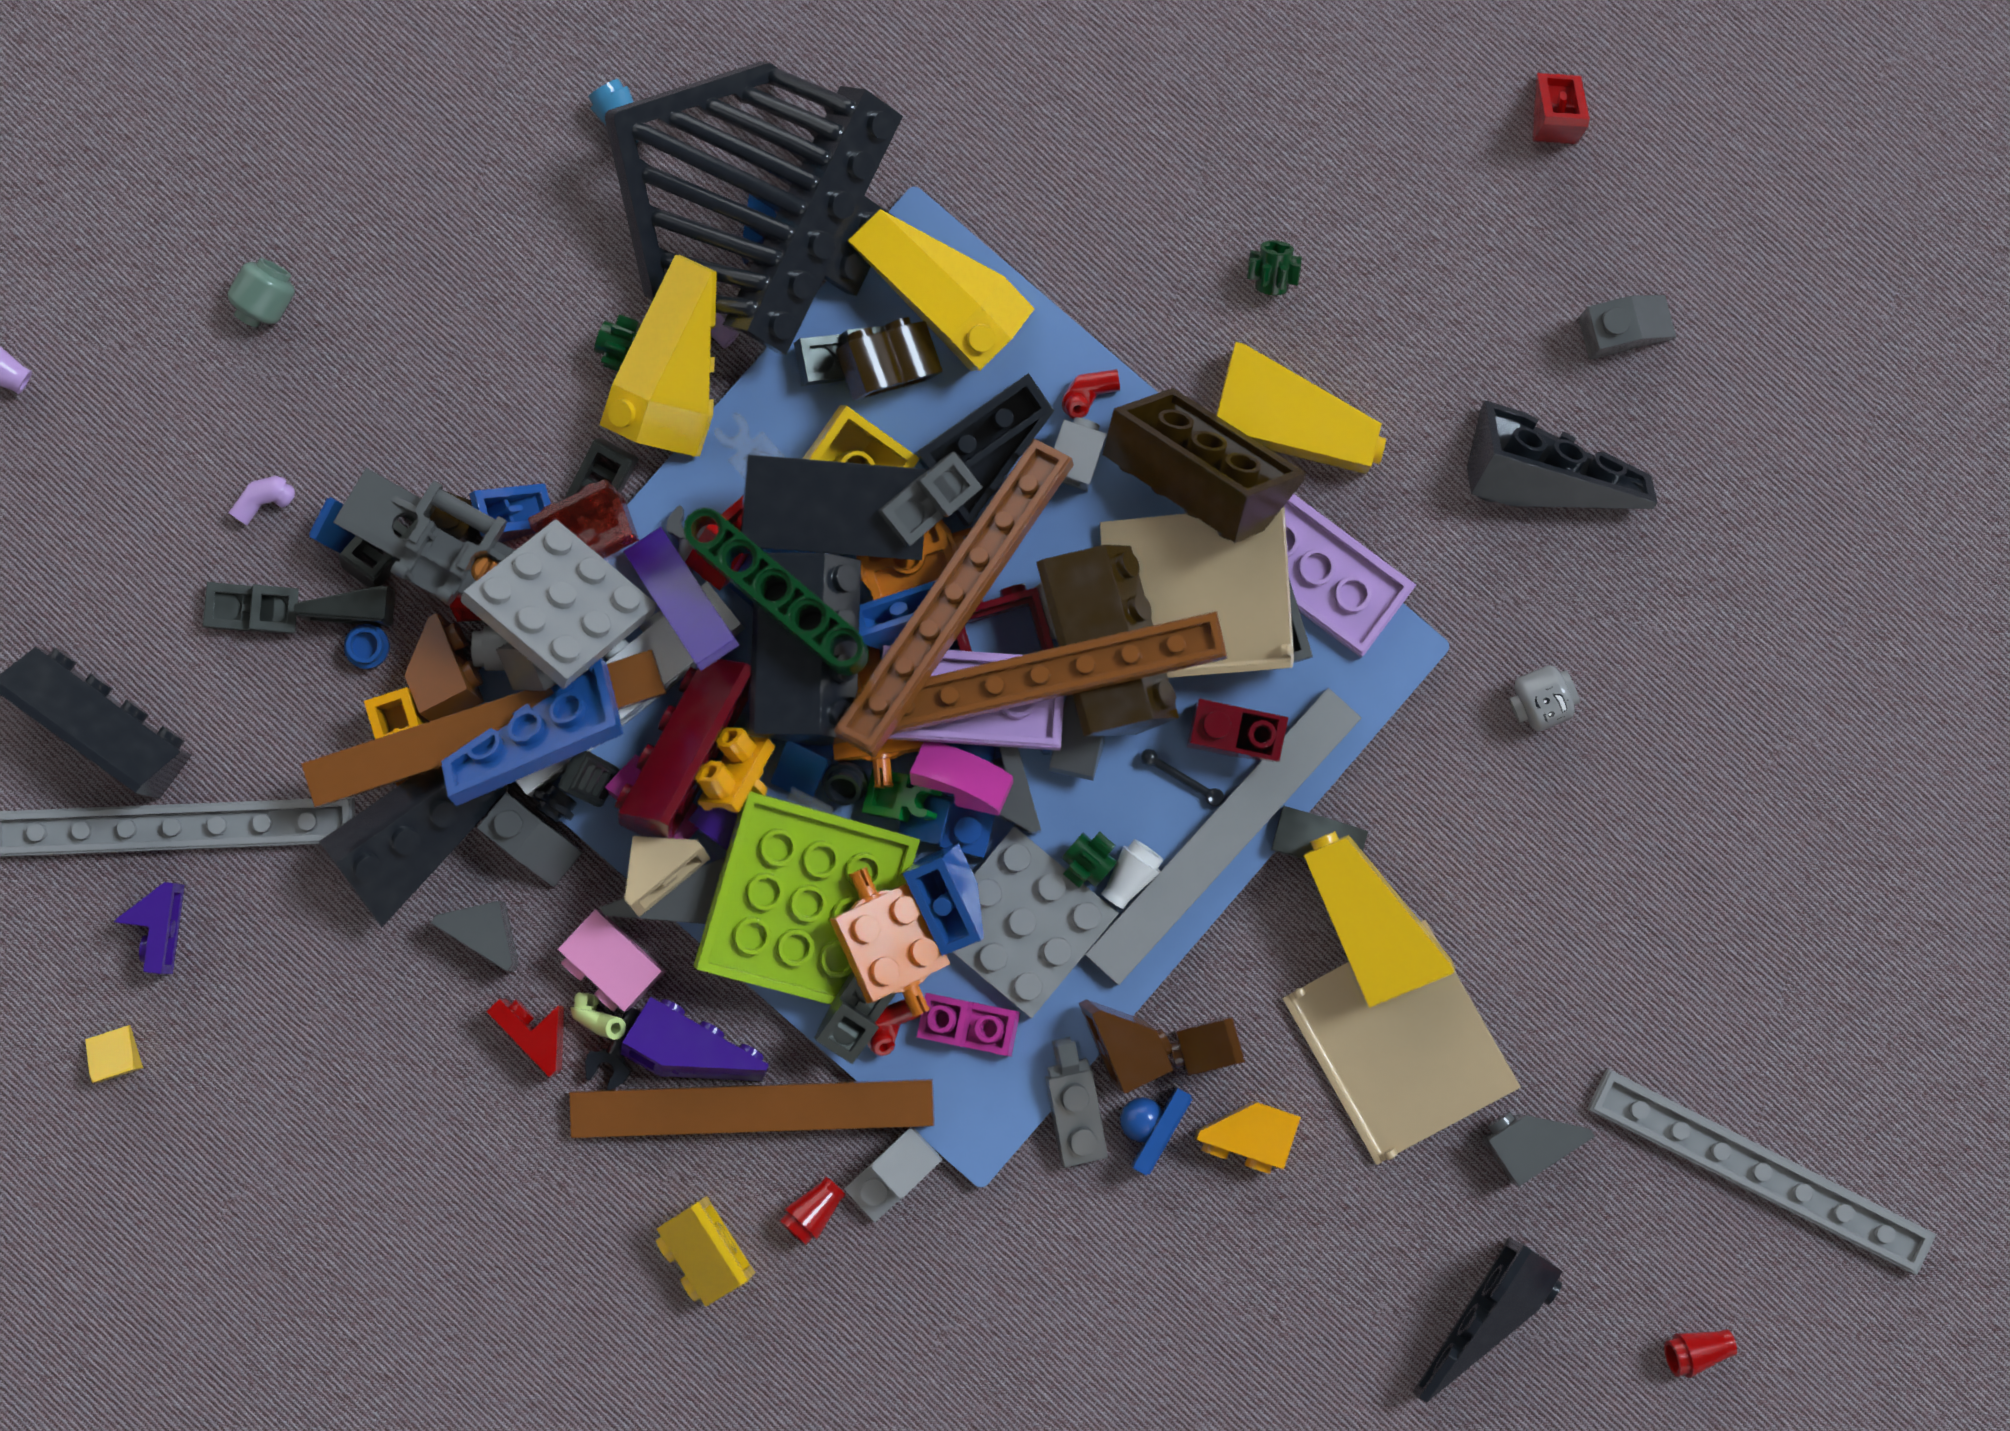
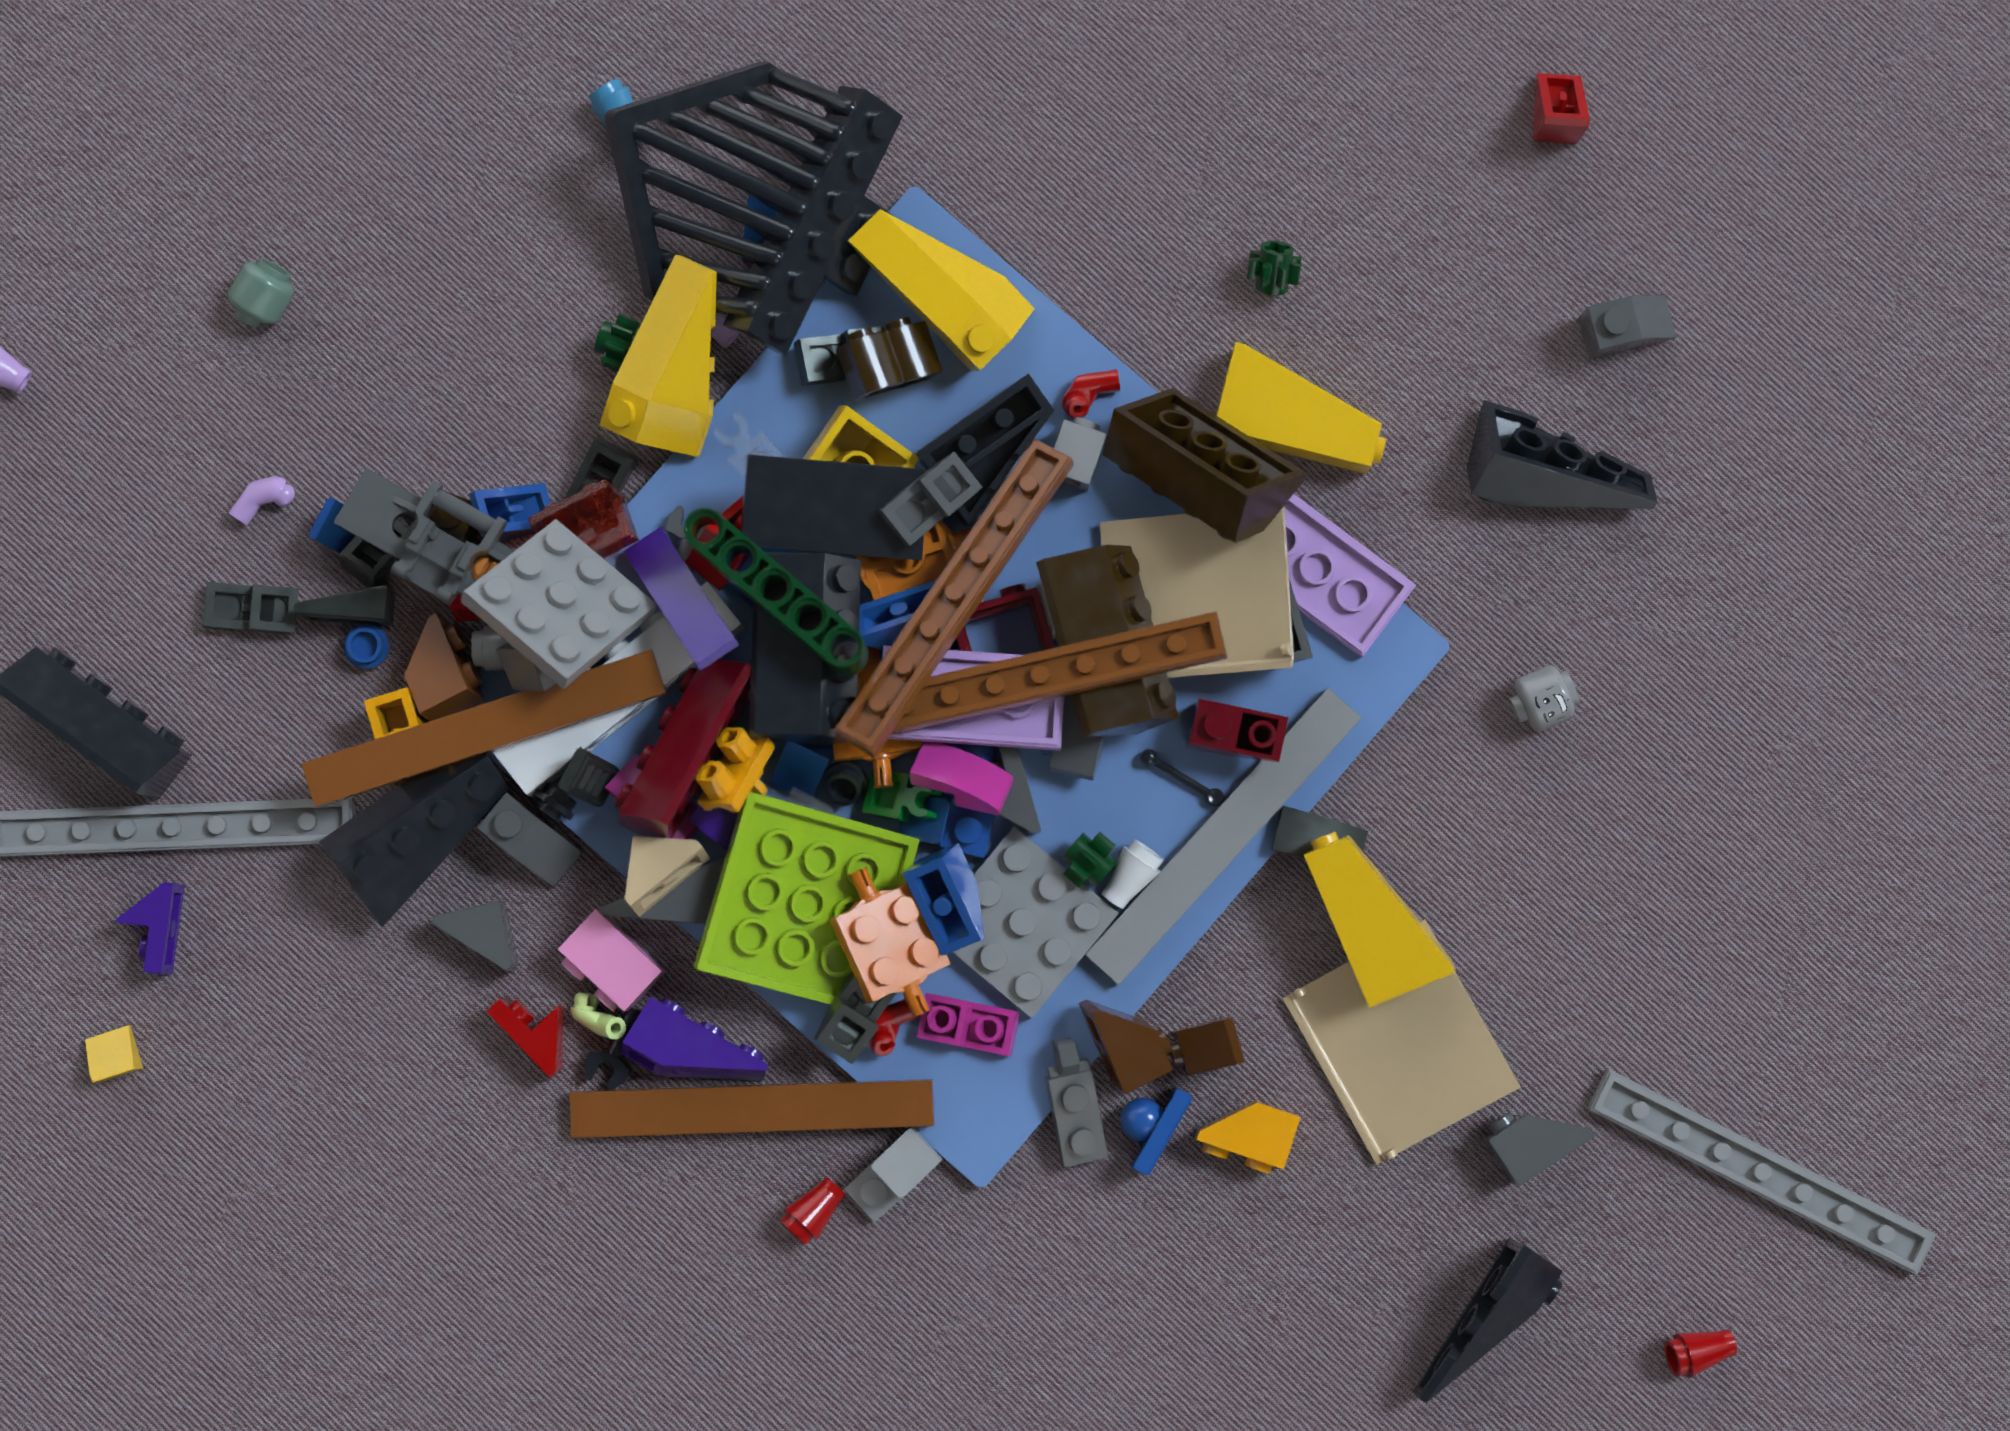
blue wing [441,658,624,806] -> none
yellow slope [656,1196,756,1307] -> none

